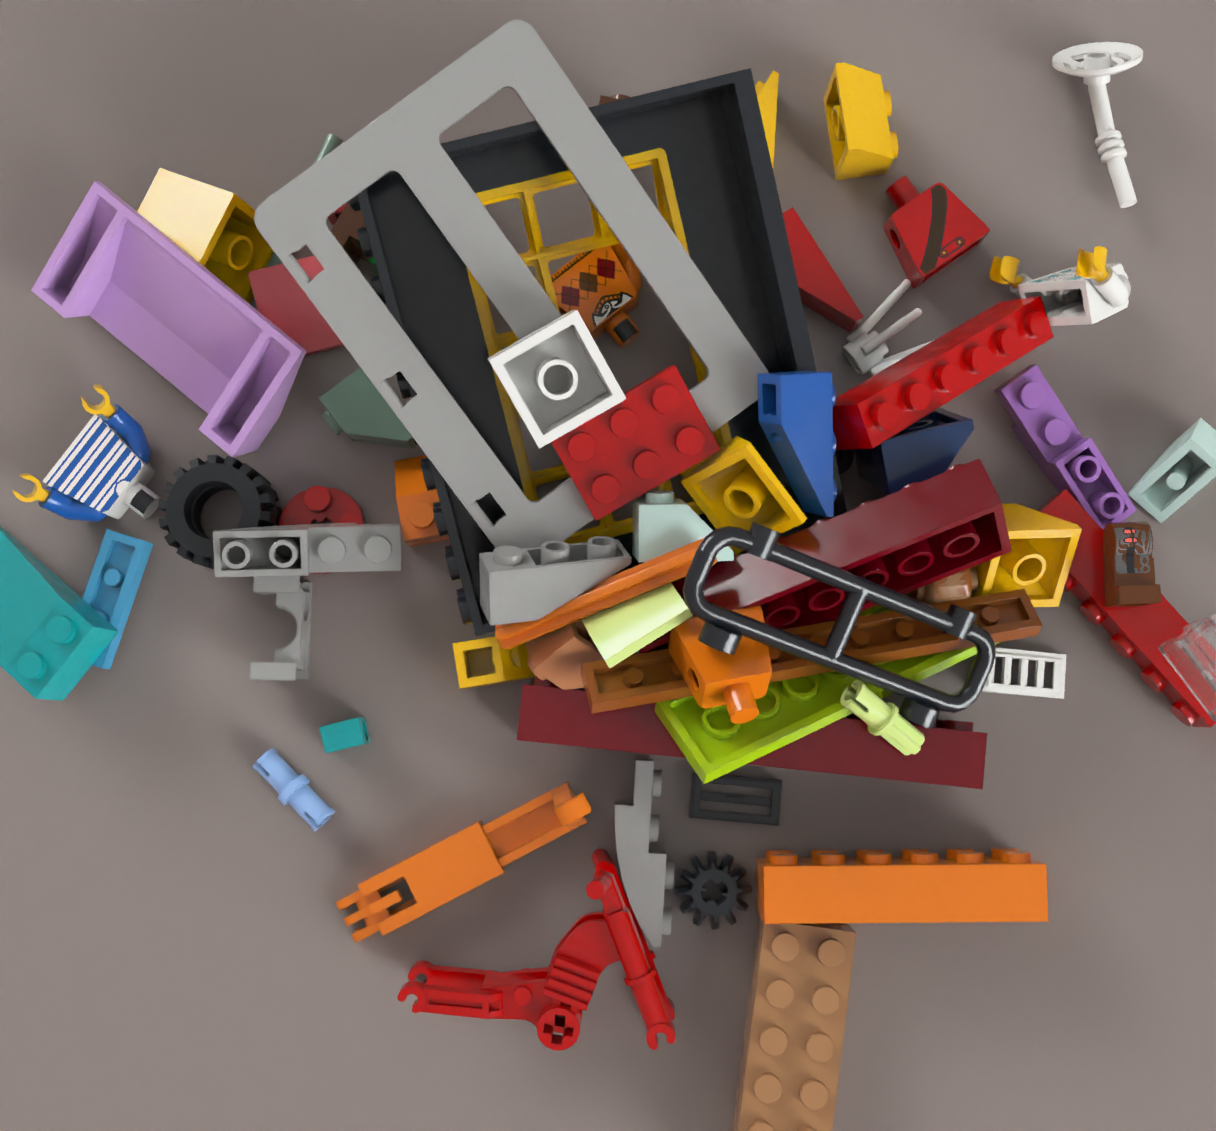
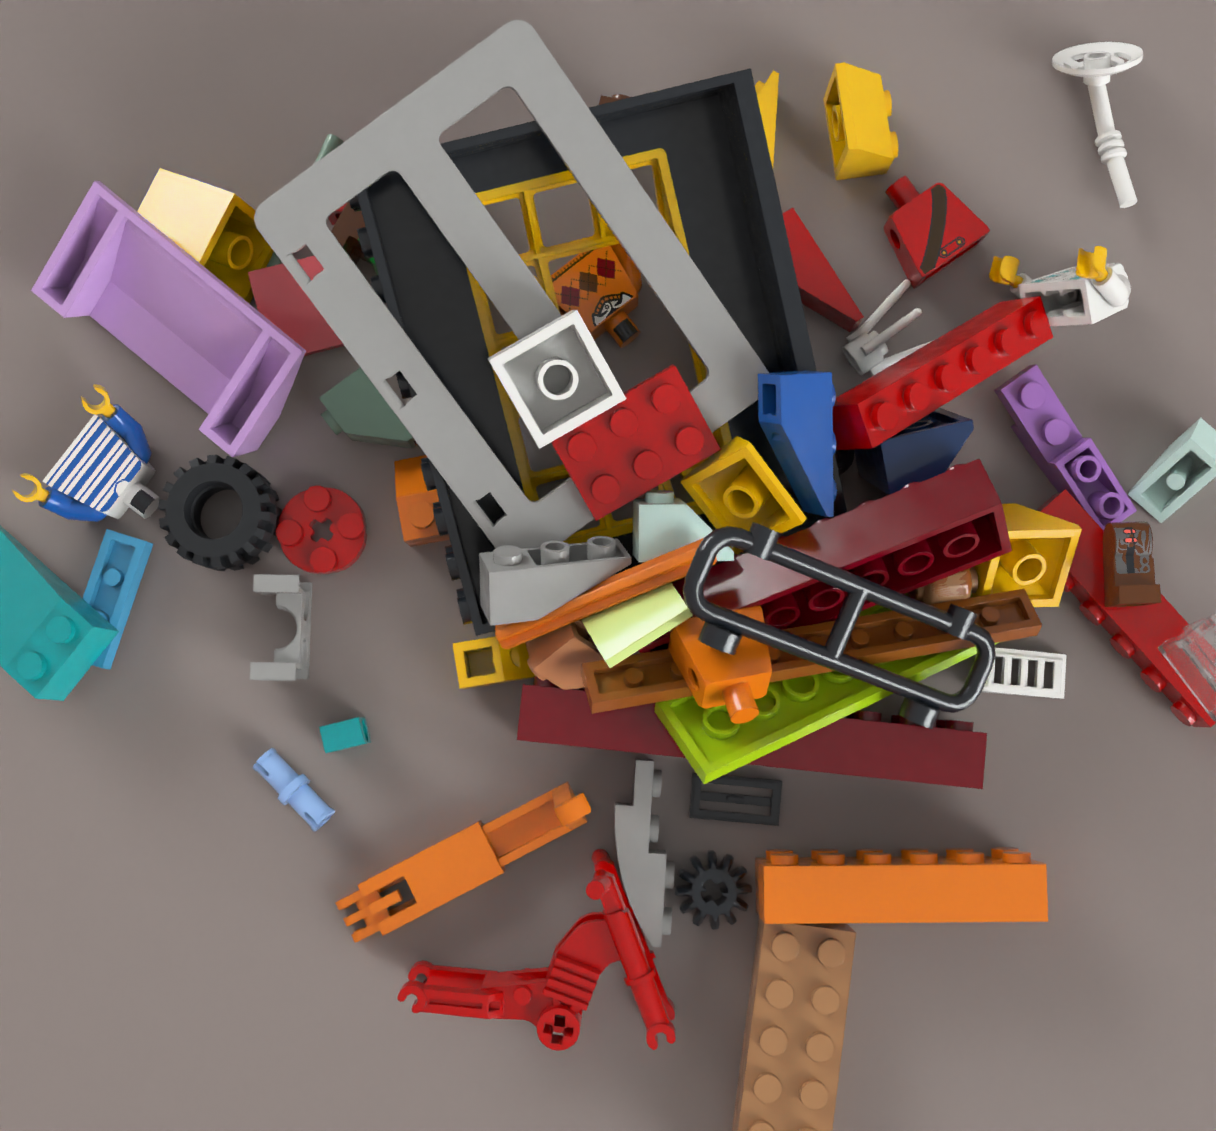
light grey slope [213,523,402,577] -> none
yellowish green axle [840,680,925,755] -> none

